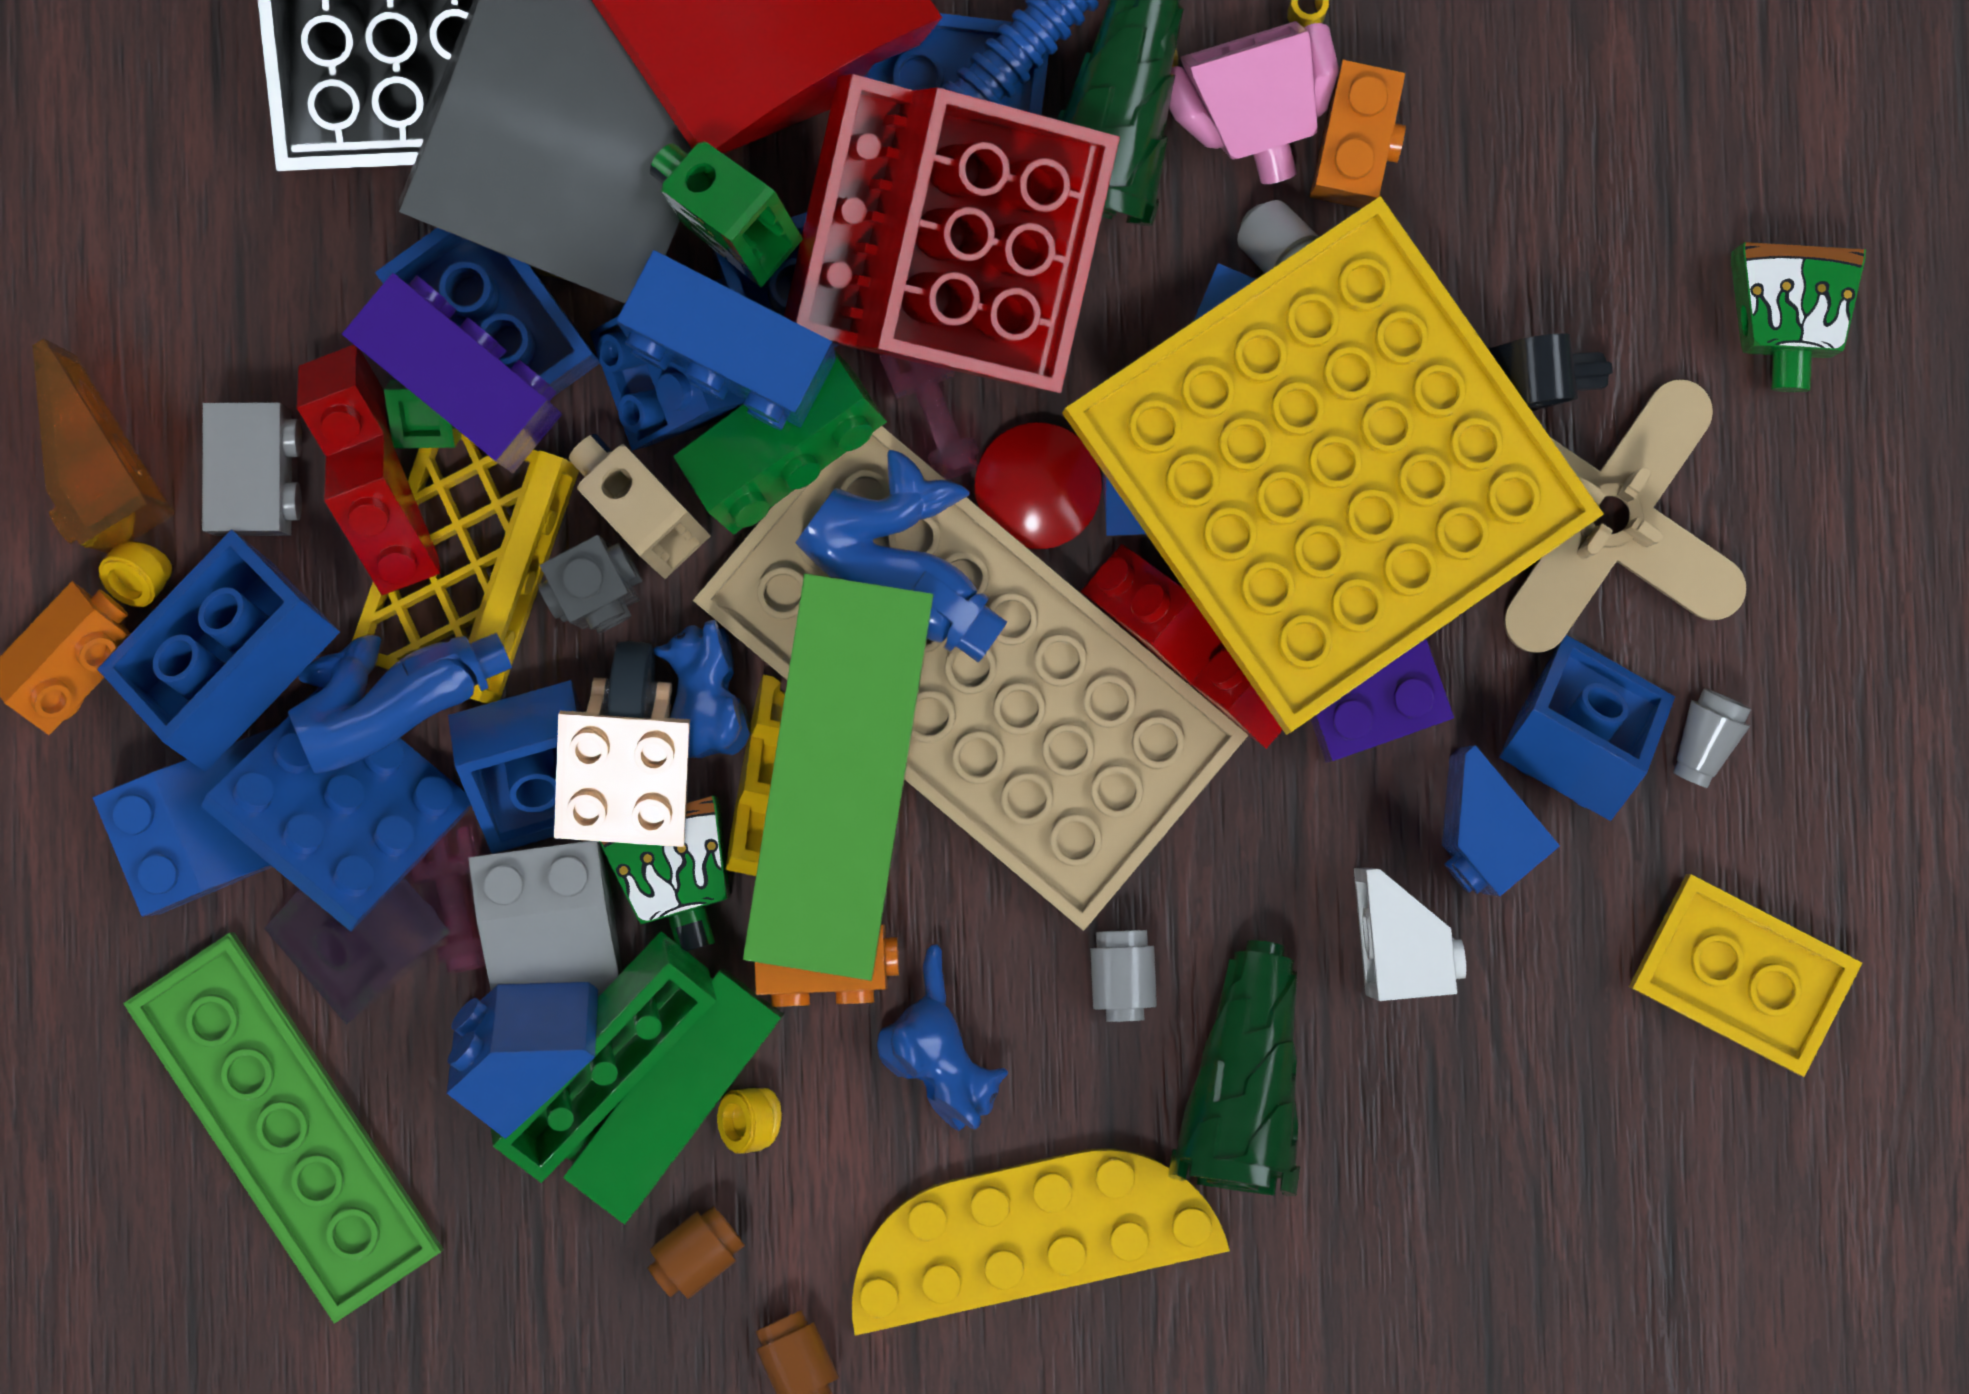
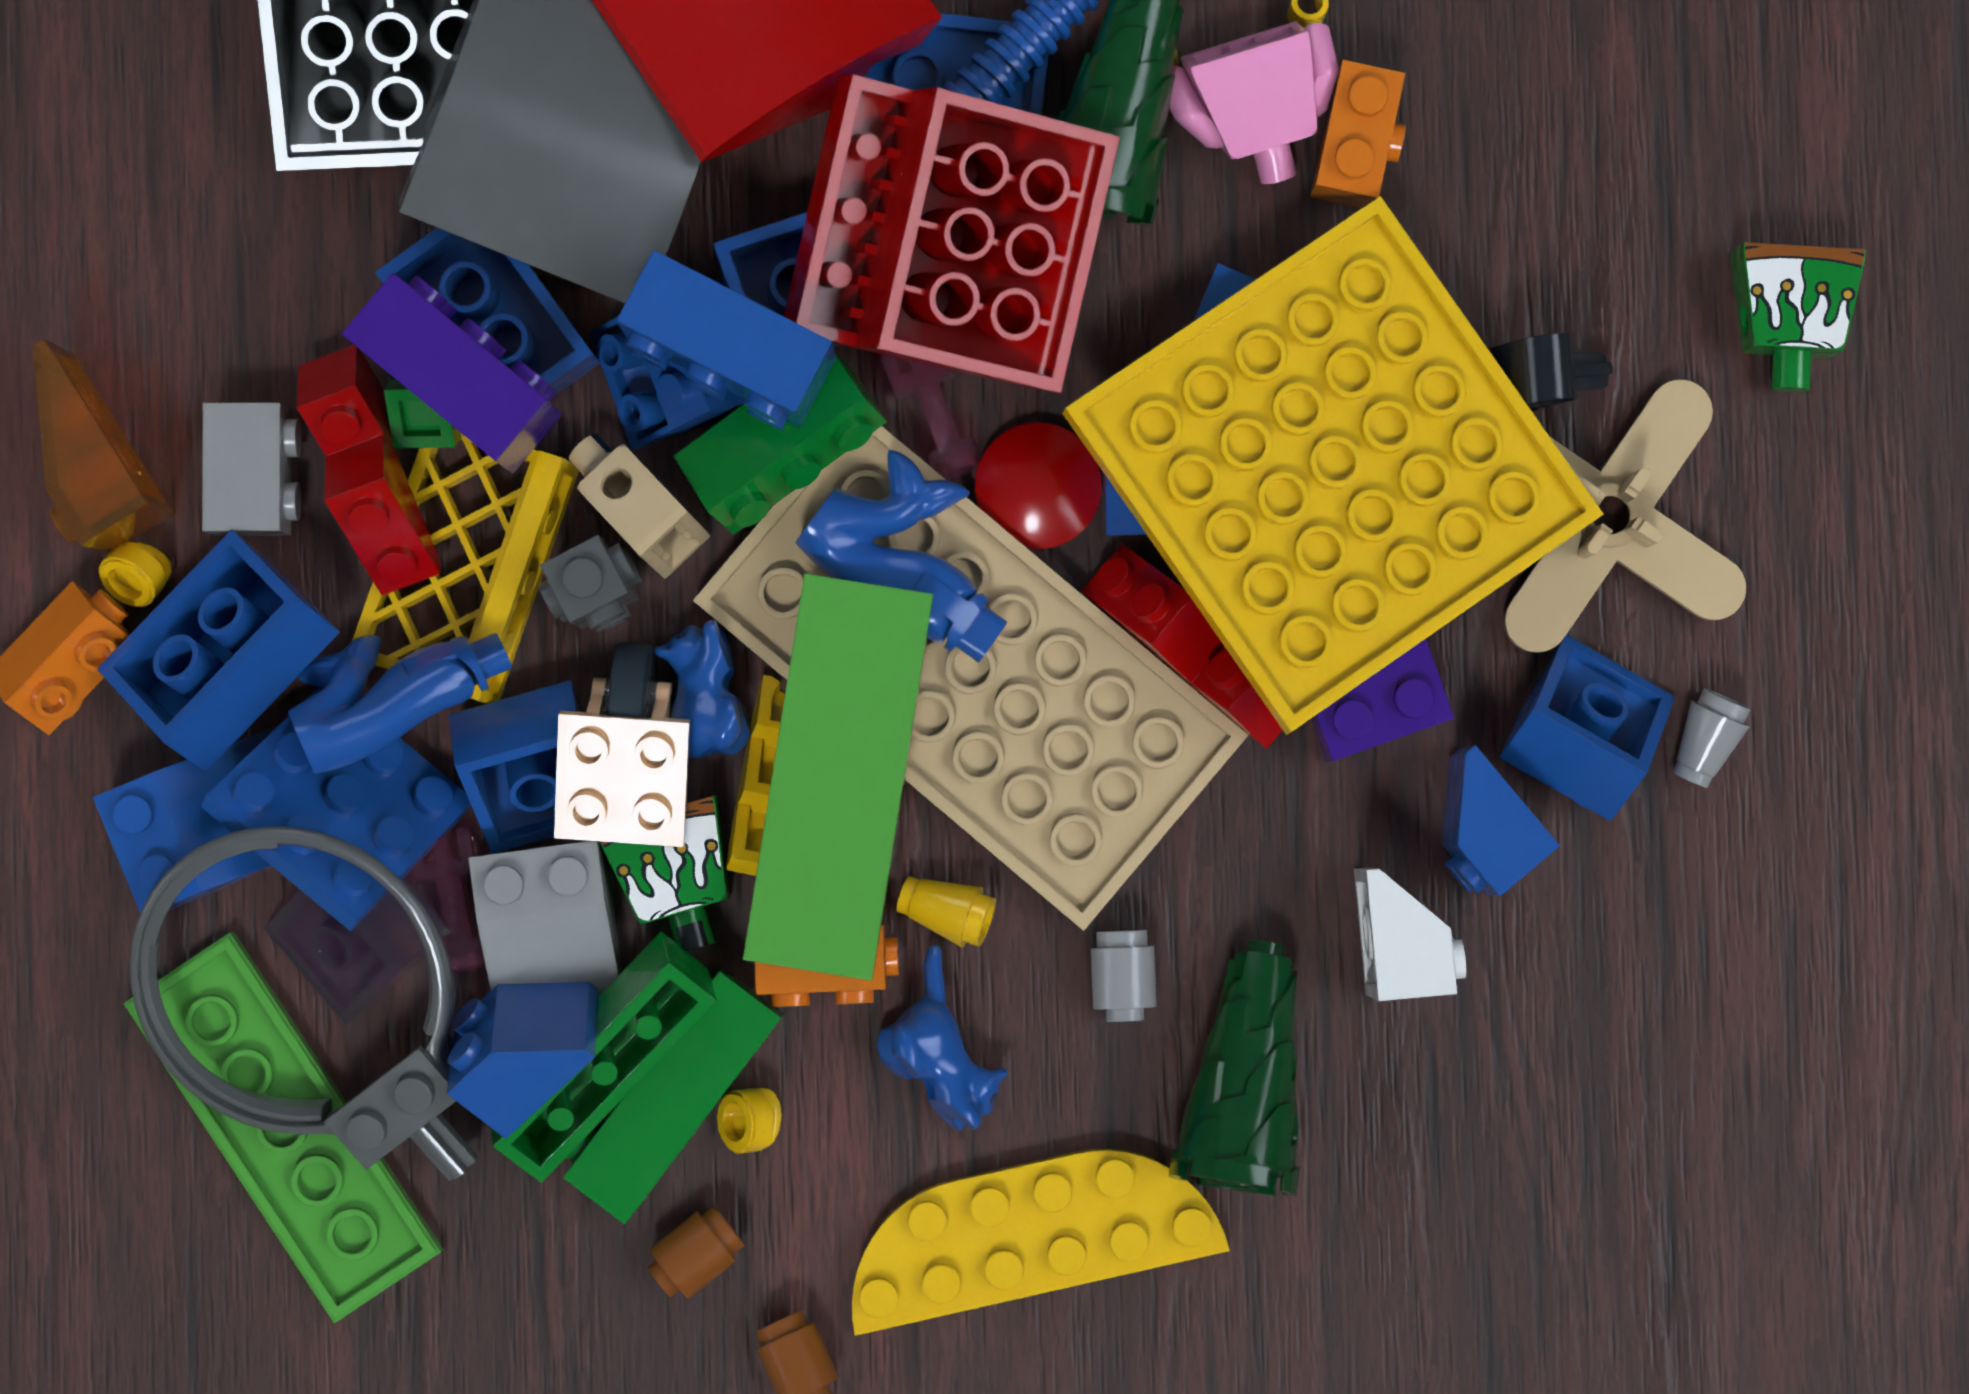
green torso [650,141,803,288] -> none
light grey brick [1237,200,1319,273] -> none
yellow plate [1629,874,1862,1077] -> none
none -> dark grey brick [130,826,479,1181]
none -> yellow cone [896,876,996,948]

